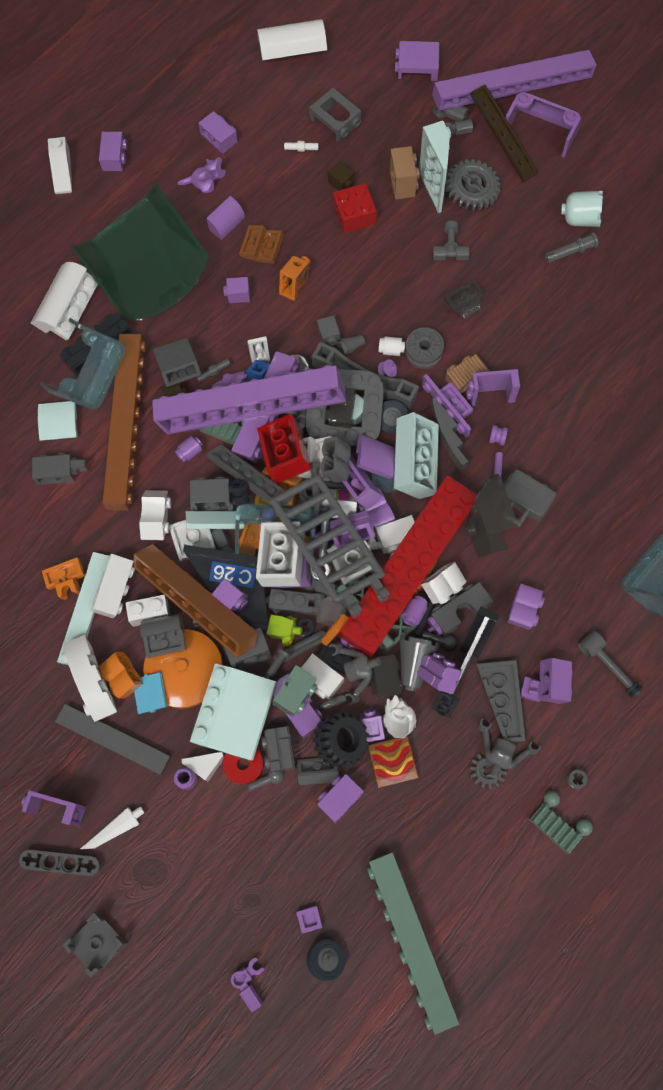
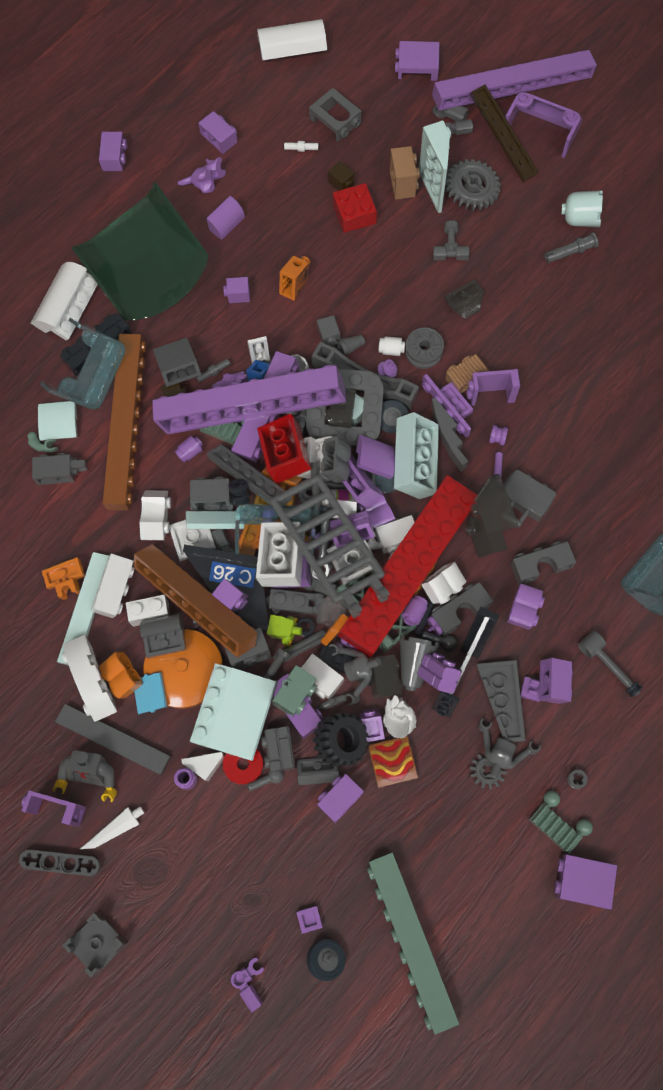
white slope [48,137,72,194] -> none
dark orange slope [239,225,284,264] -> none
none -> sand green piece [27,432,58,452]
none -> dark grey torso [53,750,117,802]
none -> dark grey arch [510,541,576,585]
none -> medium lavender brick [554,855,617,910]

